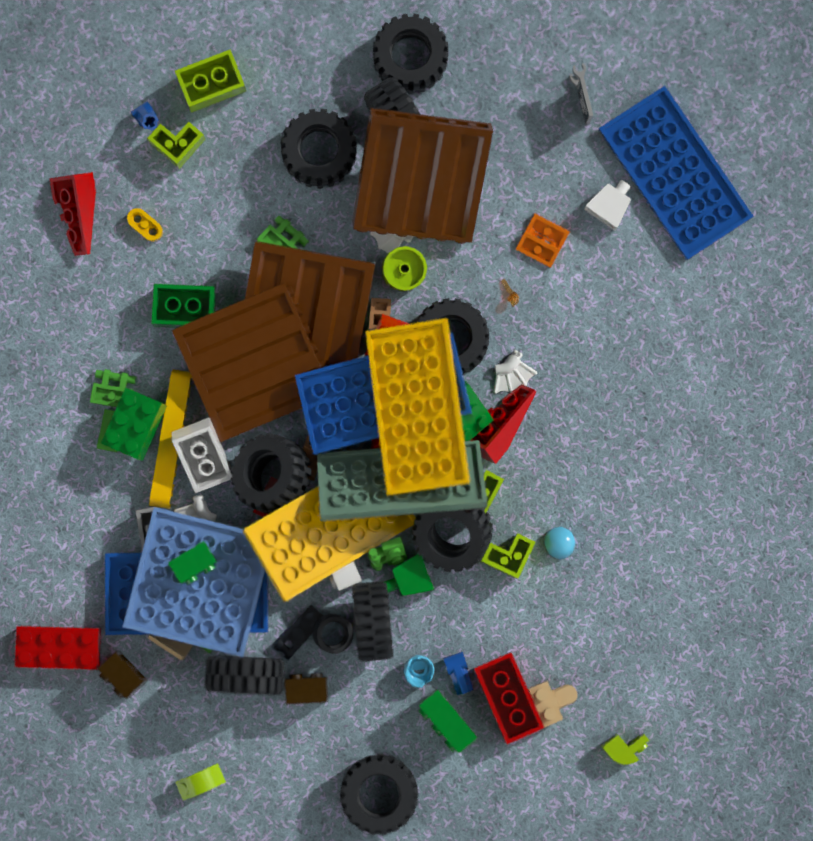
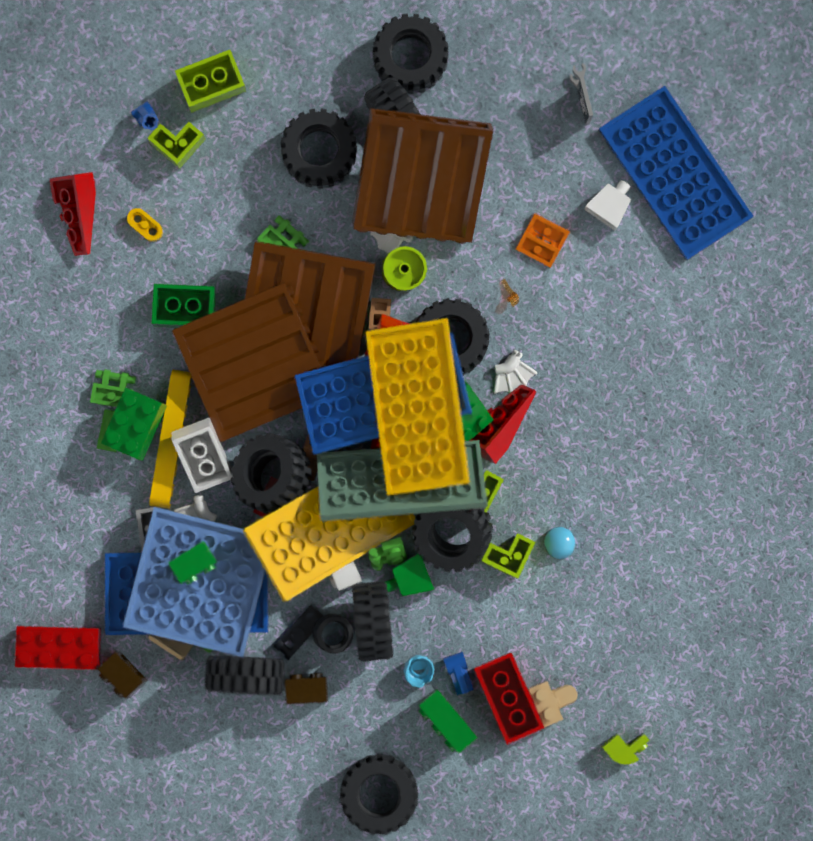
lime brick [175,763,226,801] -> none

